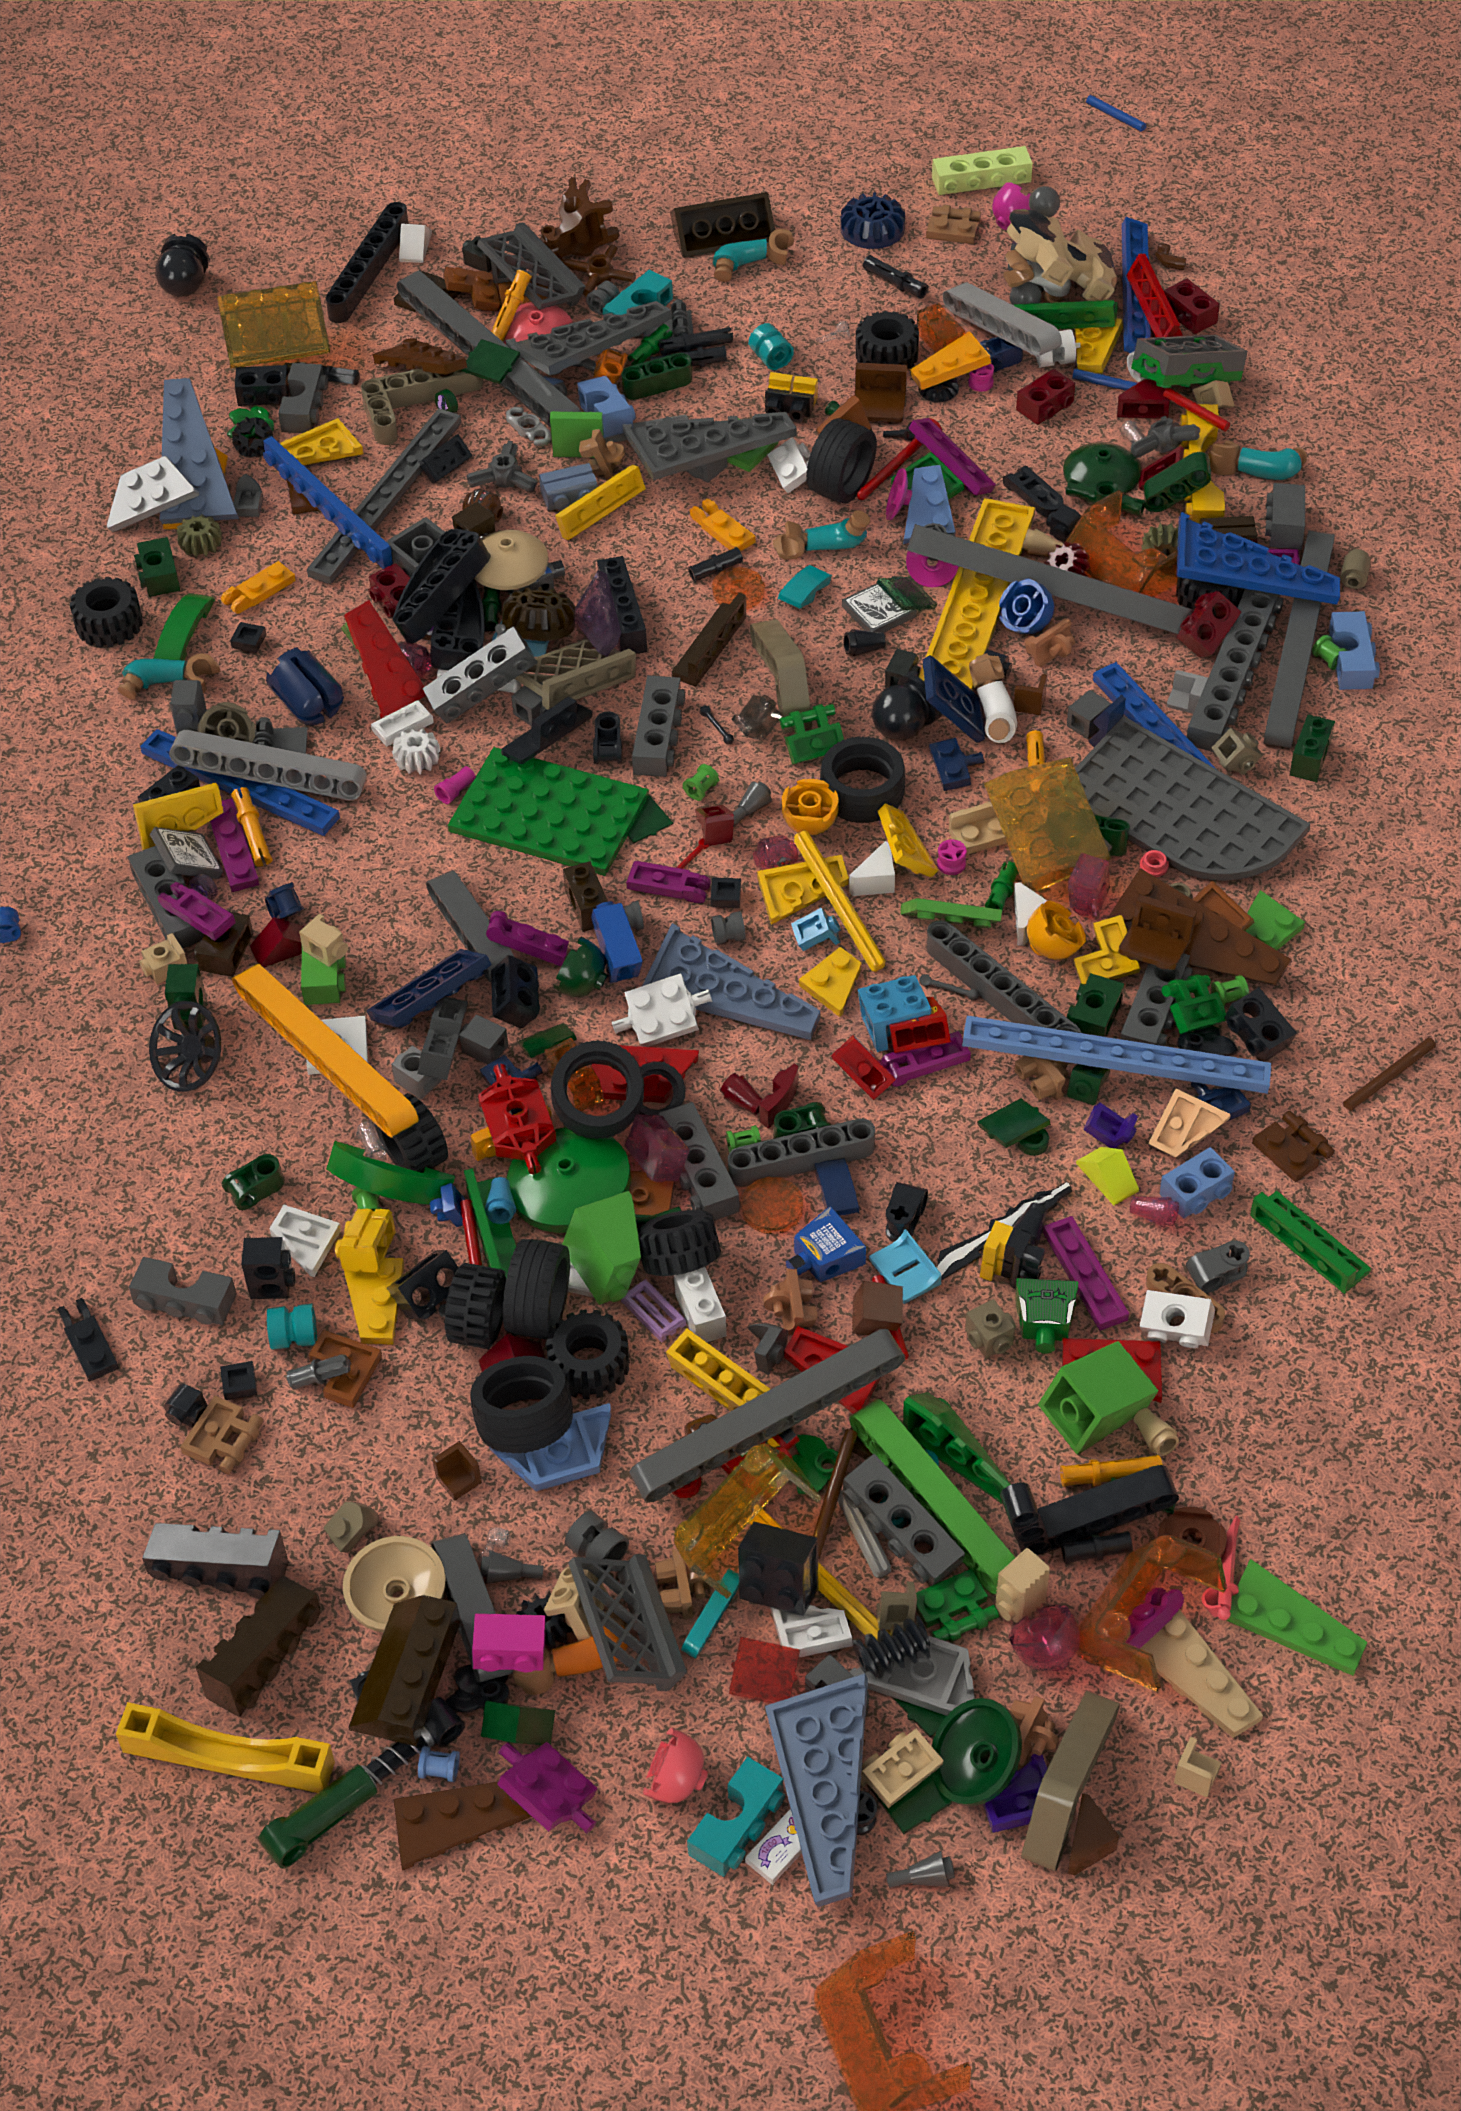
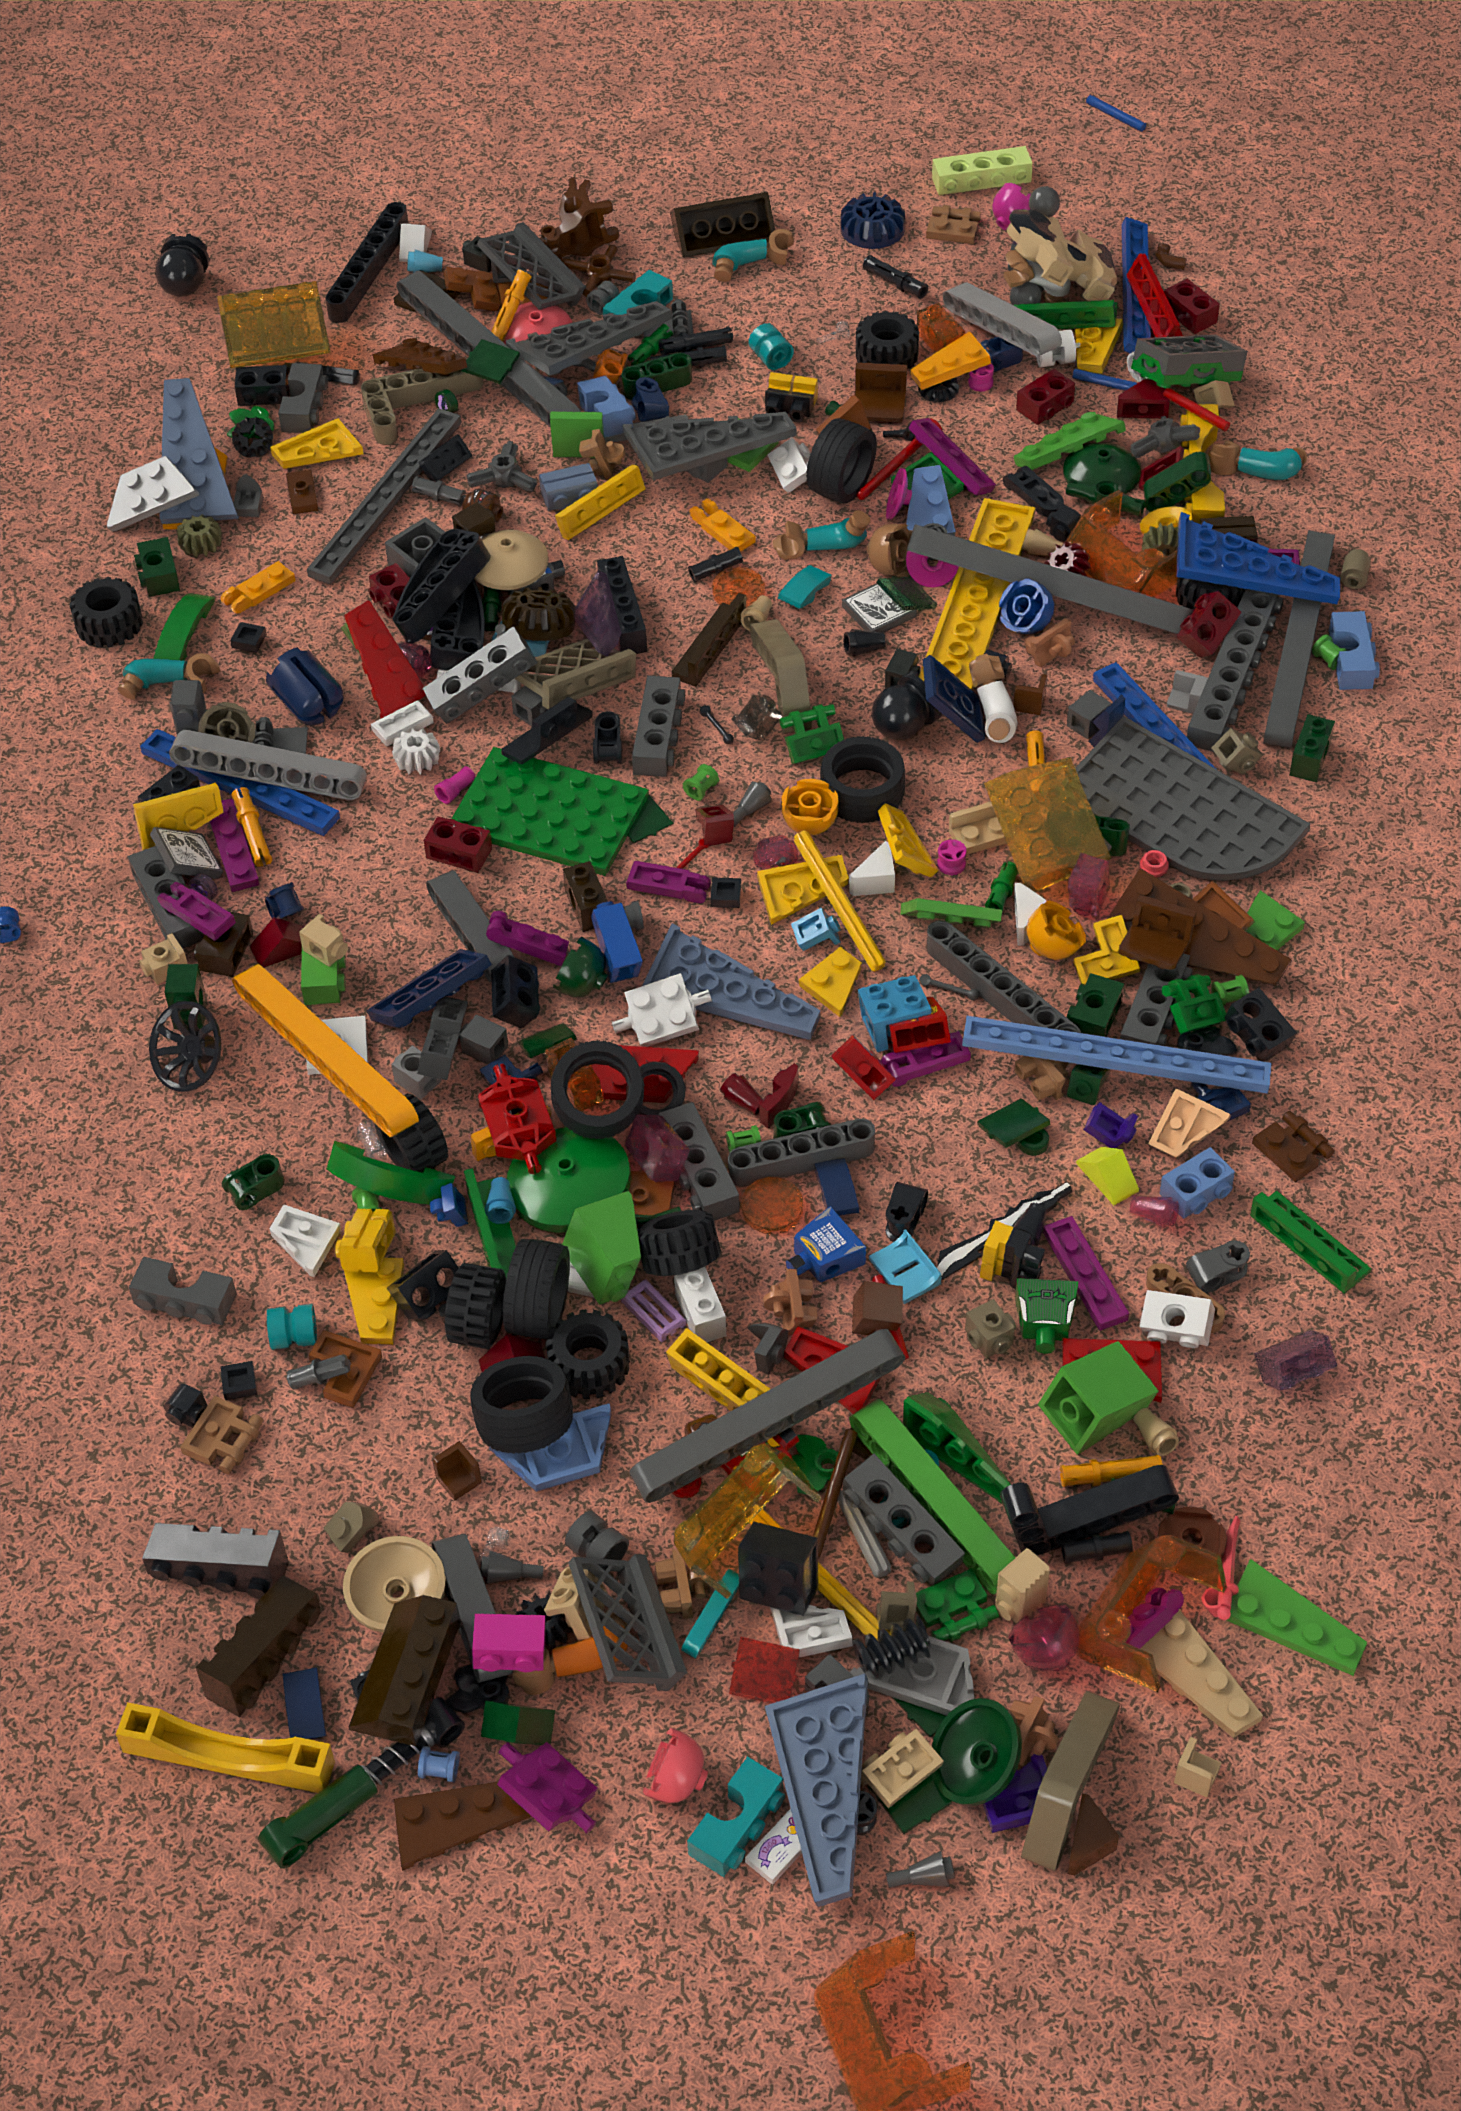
black hinge [57,1297,119,1382] -> none
black brick [241,1237,295,1299] -> none
blue plate [263,436,393,569] -> none
red bar [460,1199,483,1266] -> none
light grey piece [506,407,552,446] -> none
dark grey wheel [711,911,746,945] -> none
dark blue plate [929,738,984,791] -> none
clear pin [1120,420,1146,444] -> none
dark grey brick [1265,483,1305,550] -> none
reddish brown bar [1343,1037,1436,1111] -> none
none -> dark blue slope [282,1667,327,1740]
none -> medium azure cone [407,250,443,273]
none -> dark grey pin [412,476,466,506]
none -> dark red brick [423,816,492,873]
none -> dark blue piece [631,377,669,422]
none -> tan cone [741,595,772,631]
none -> medium nougat cylinder [867,523,913,577]
none -> bright green wing [1013,412,1126,470]
none -> yellow dish [1140,506,1193,535]
none -> brick [1254,1330,1337,1390]

